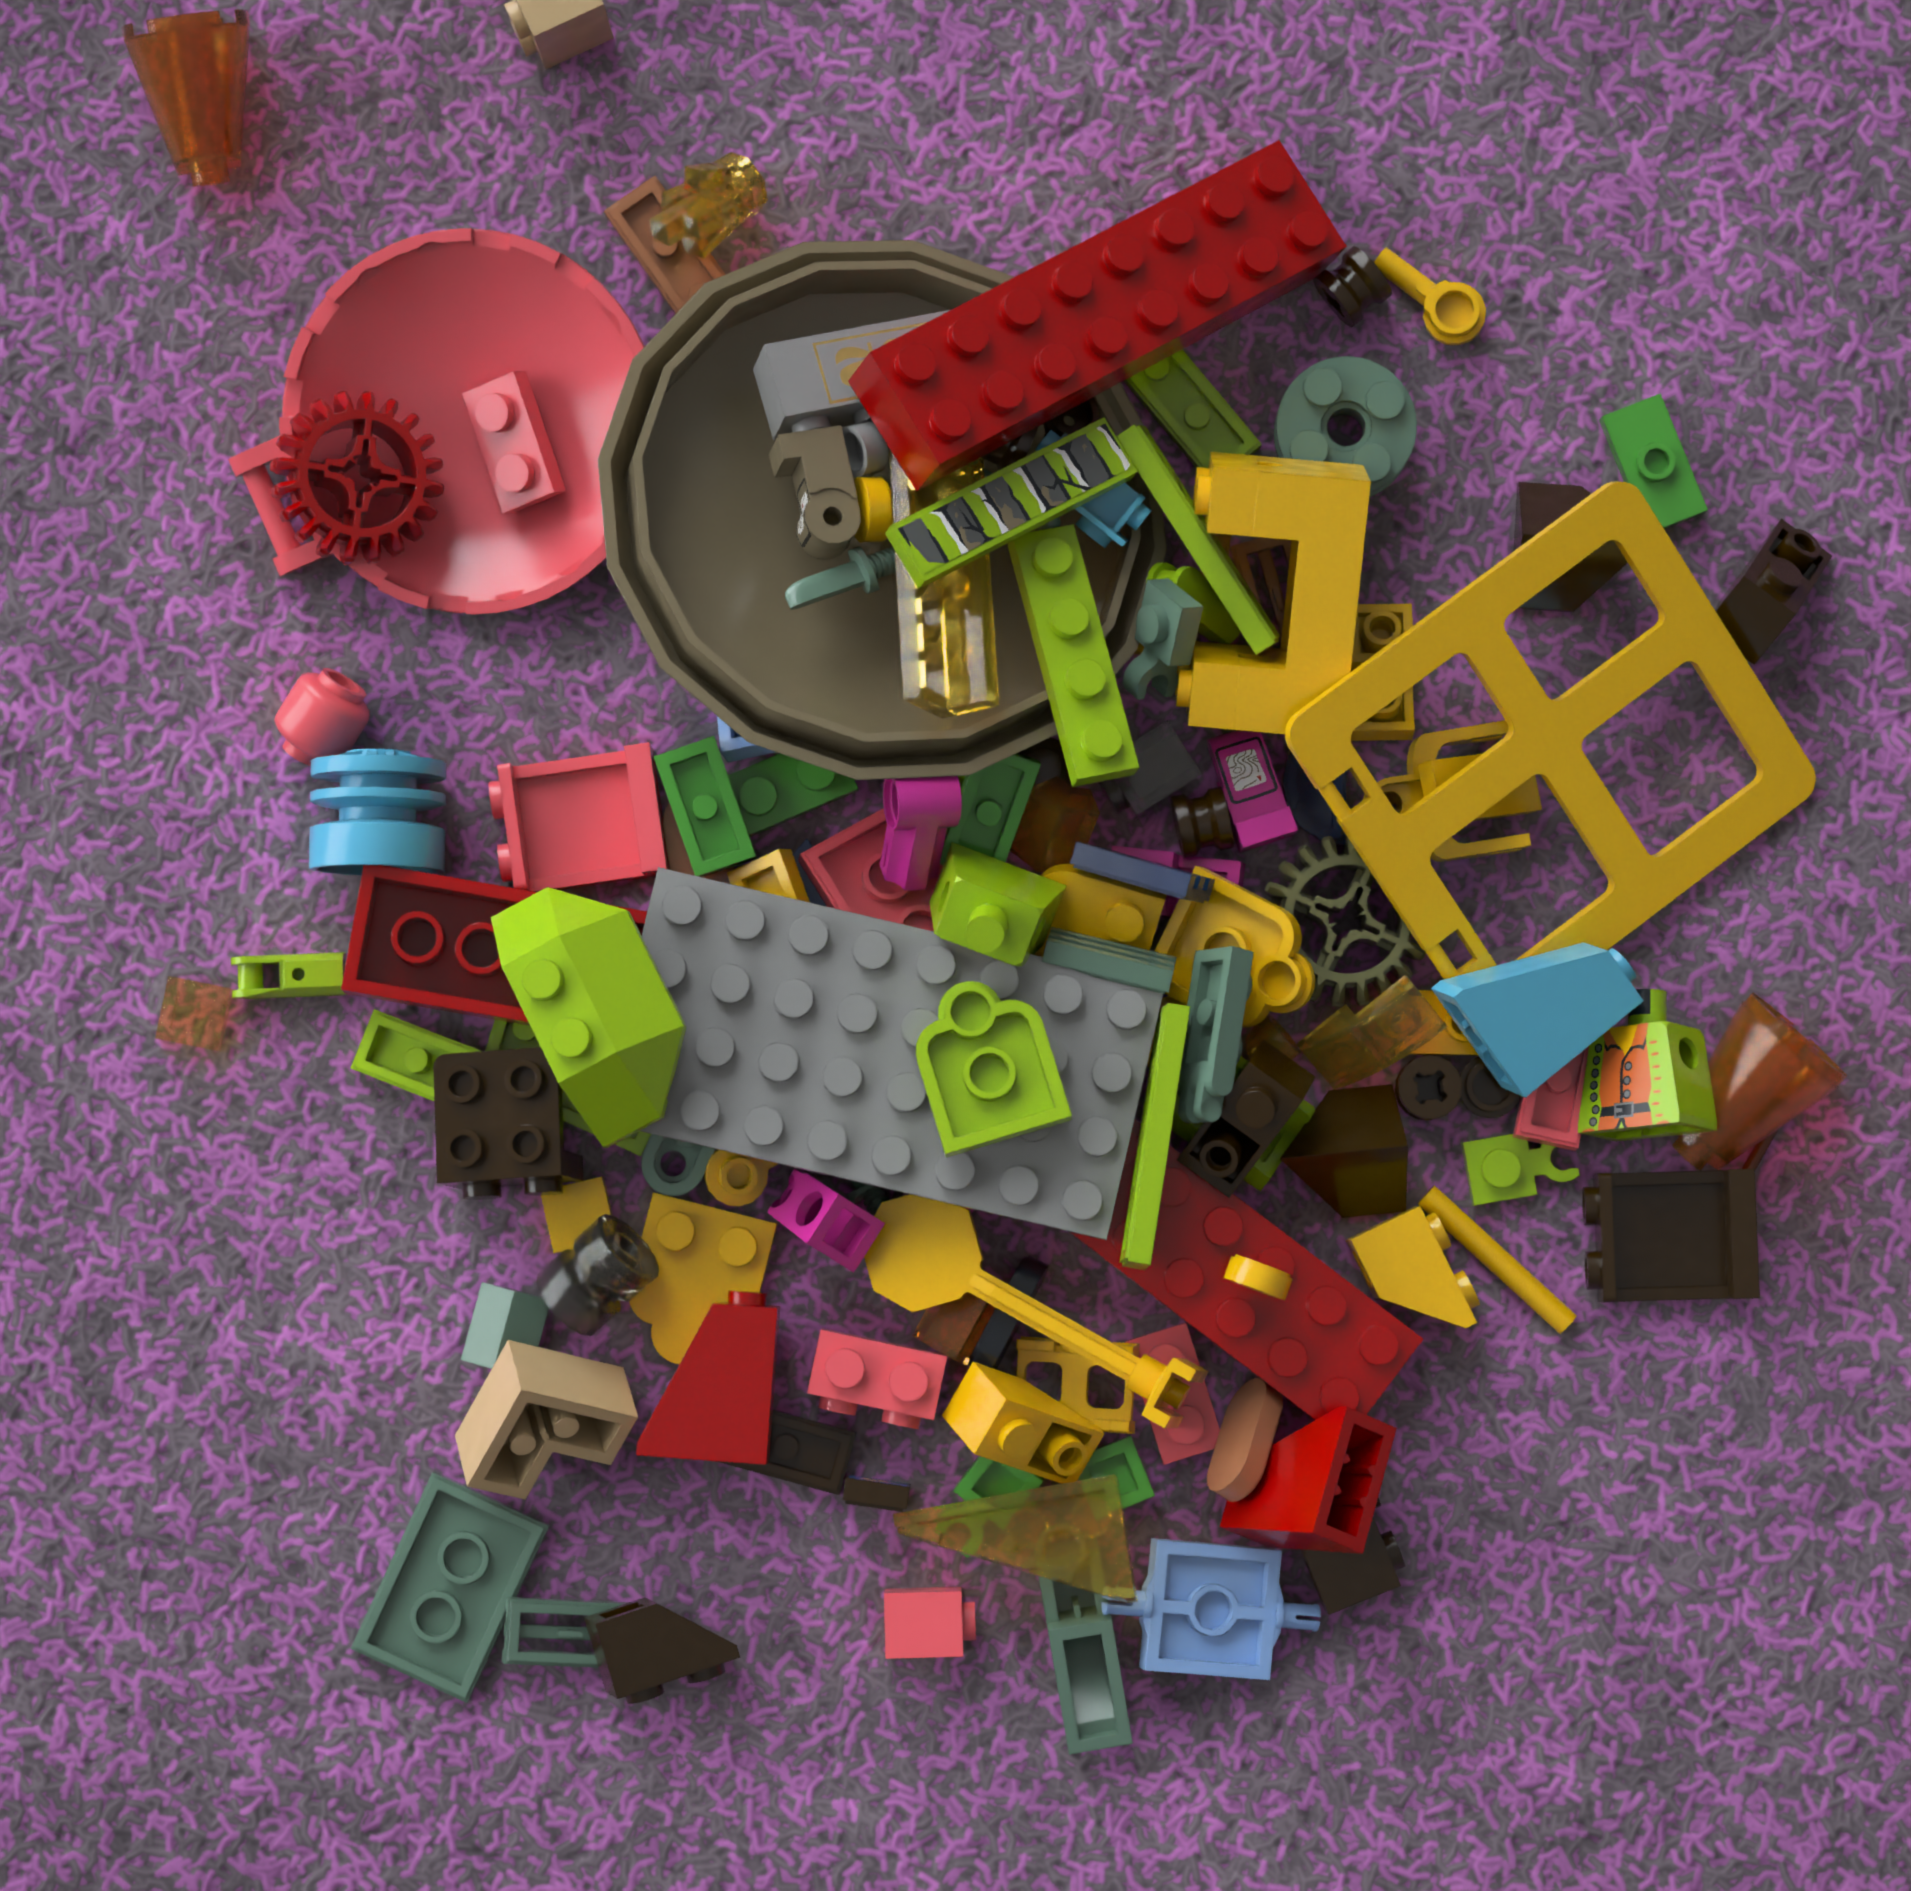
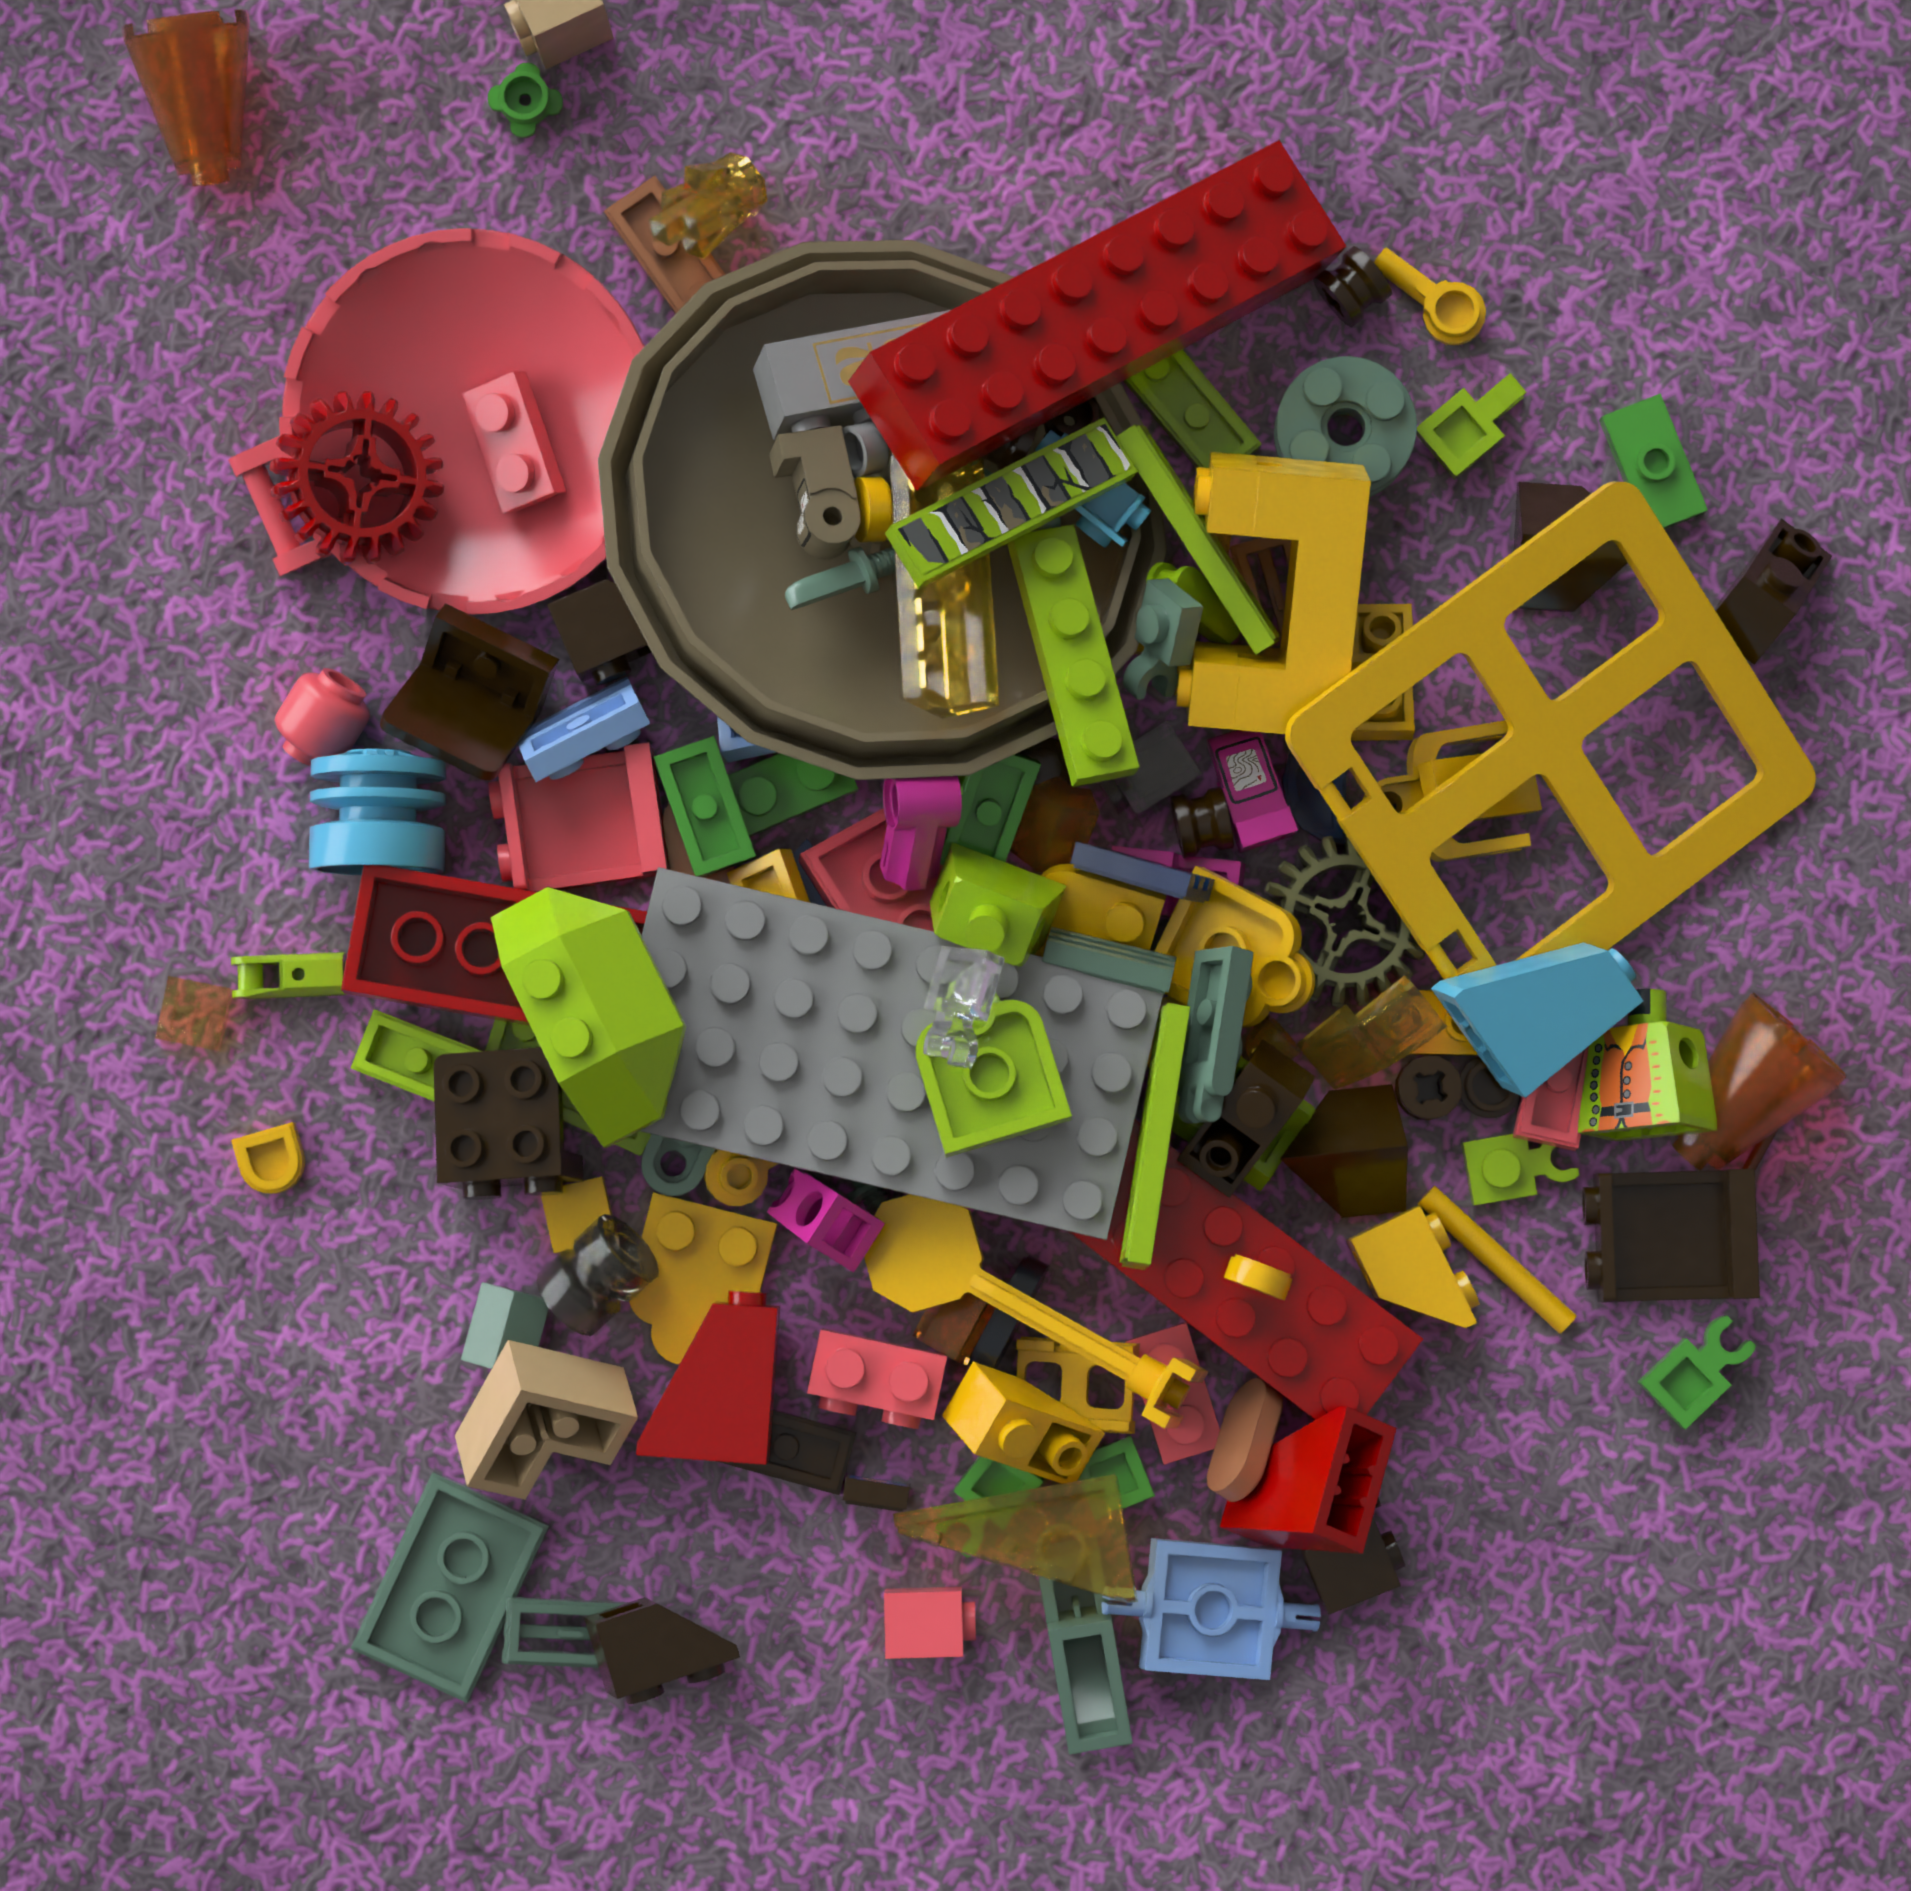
none -> yellow tile [231,1122,305,1194]
none -> dark brown bracket [380,603,560,781]
none -> bright green plate [487,63,563,138]
none -> light blue plate [518,677,650,782]
none -> dark brown slope [547,579,656,686]
none -> clear plate [923,946,1005,1069]
none -> lime plate [1416,373,1527,480]
none -> bright green plate [1637,1315,1756,1430]

